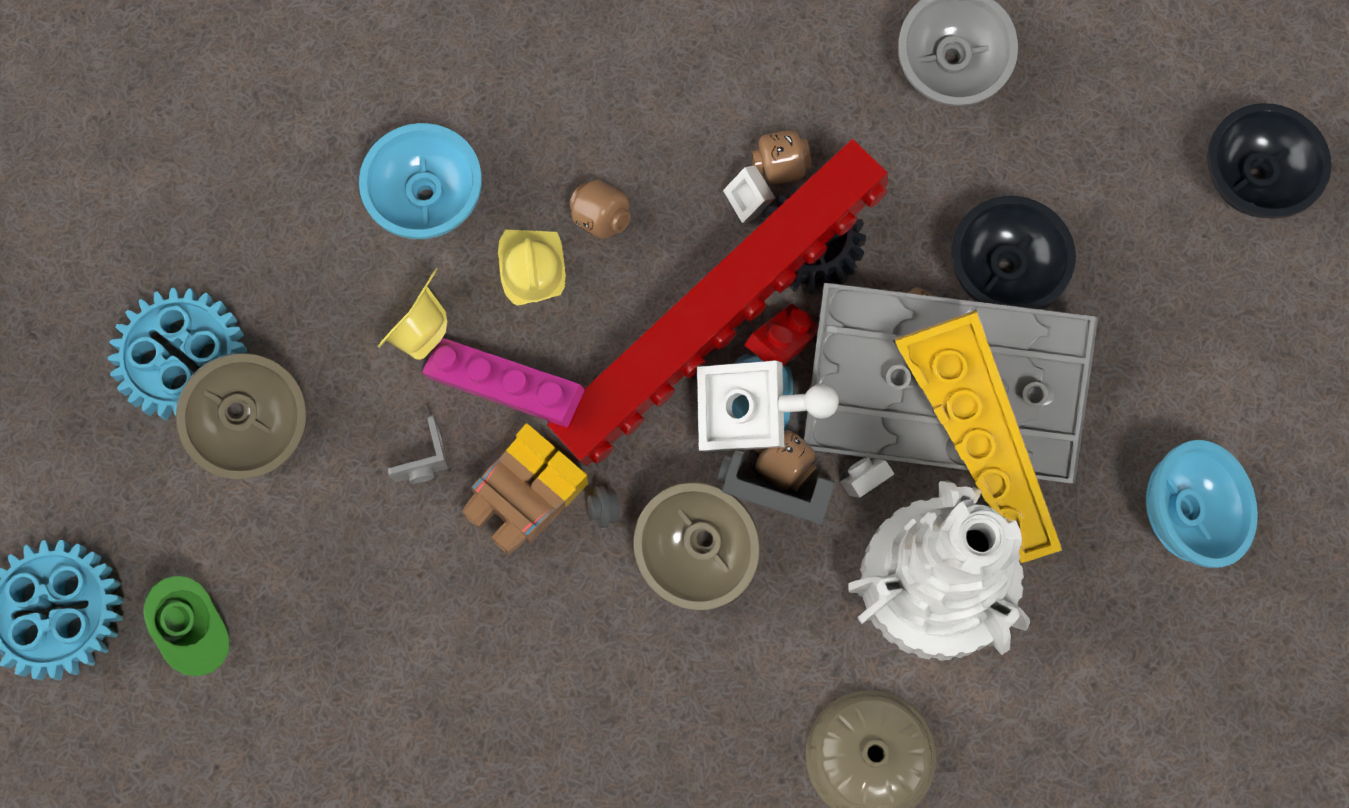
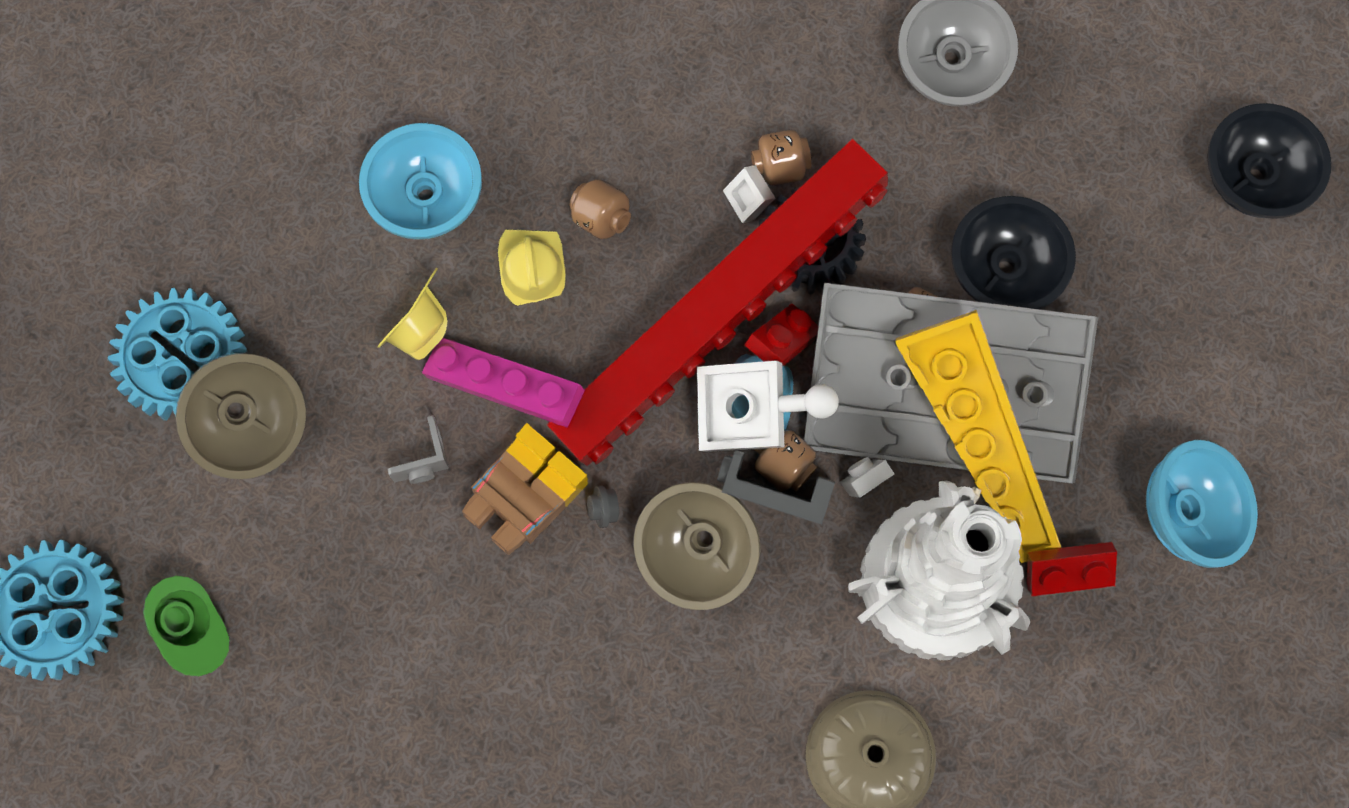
none -> red plate [1027,542,1117,596]

